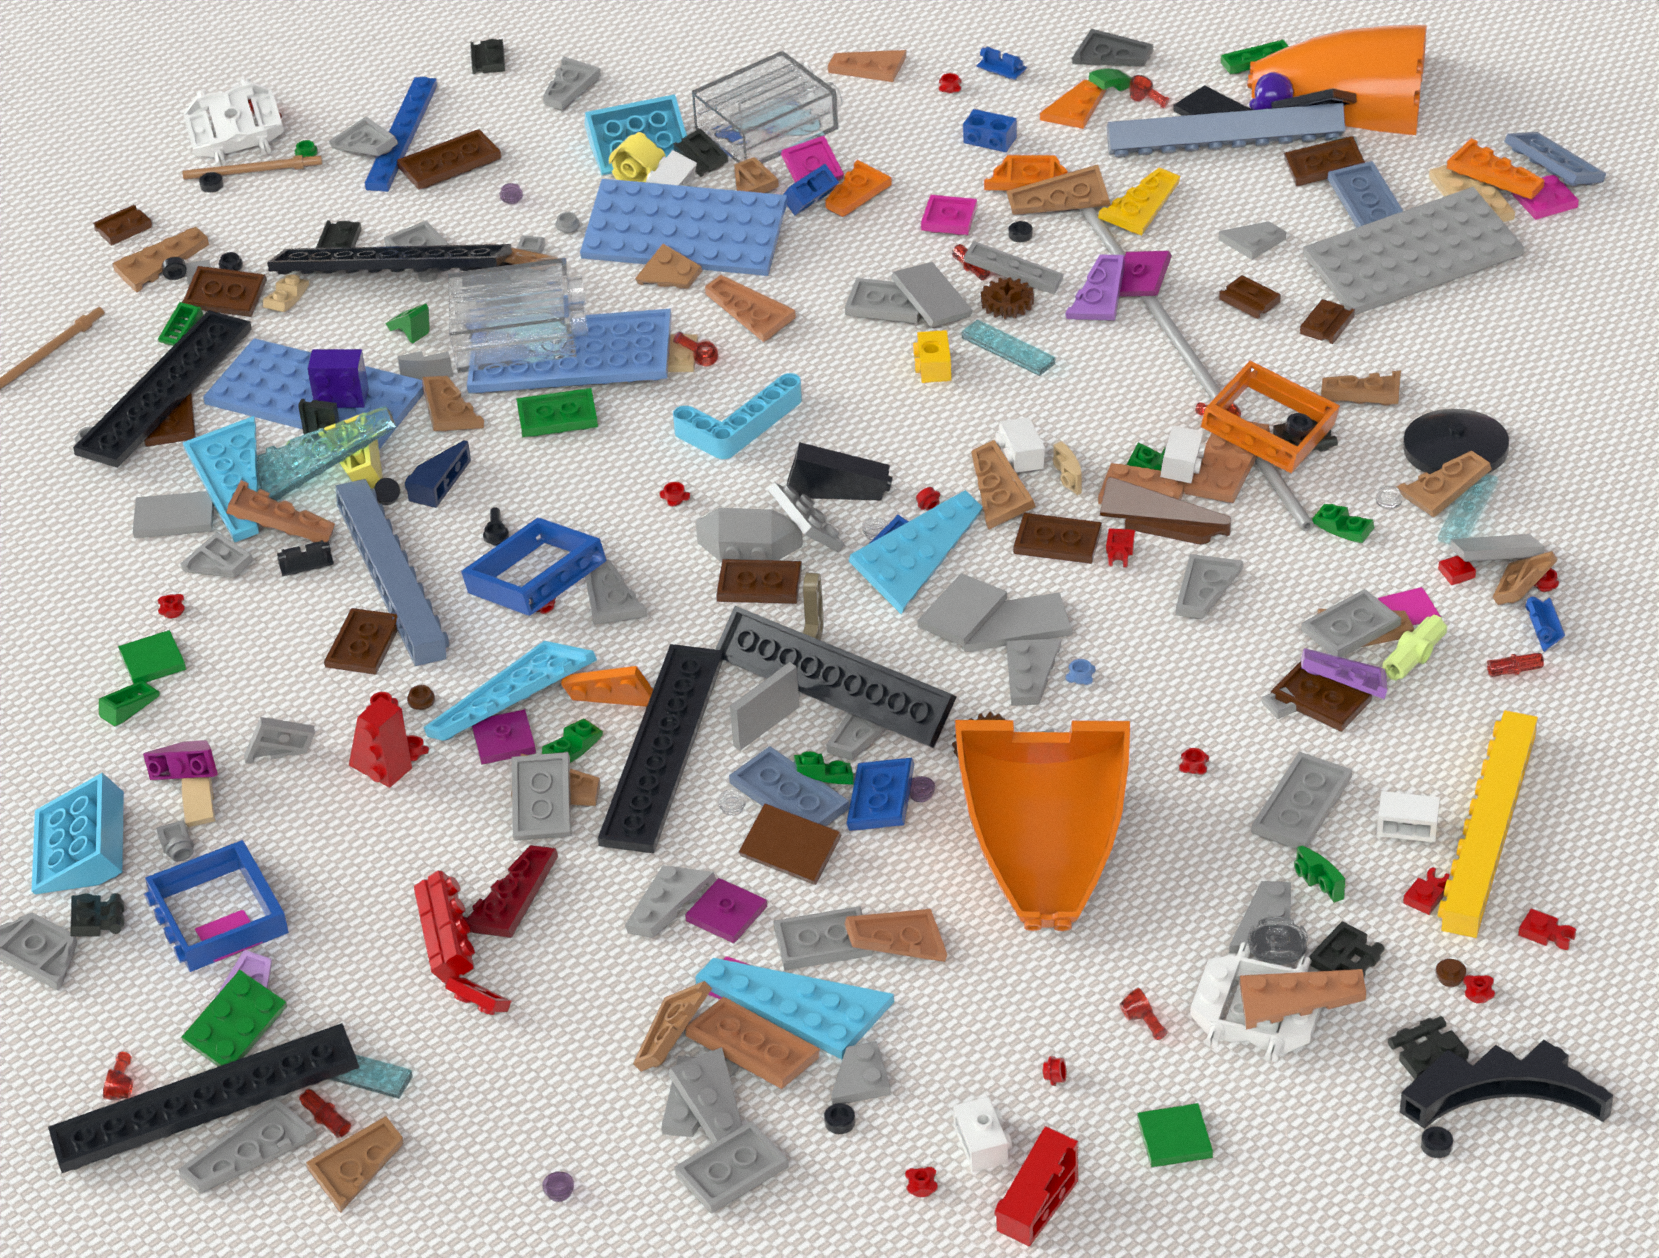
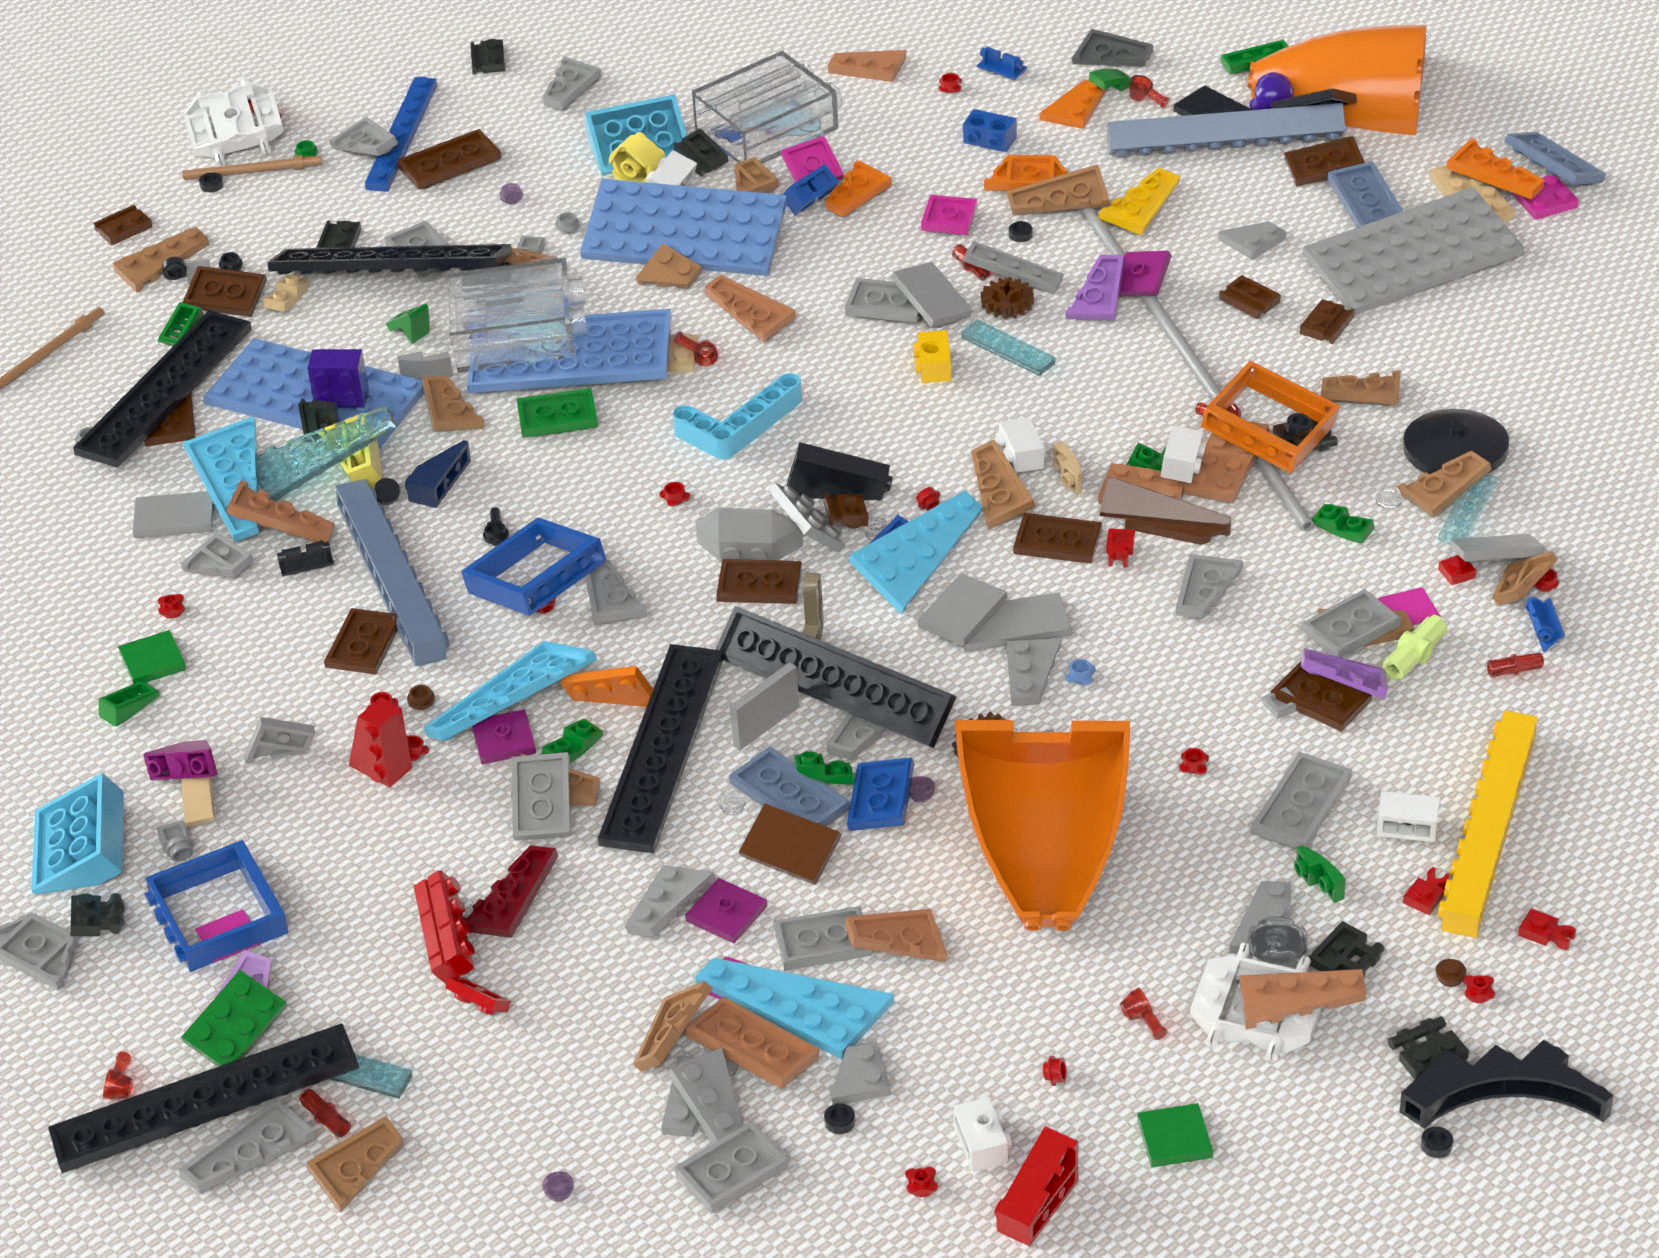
none -> reddish brown plate [823,493,869,528]

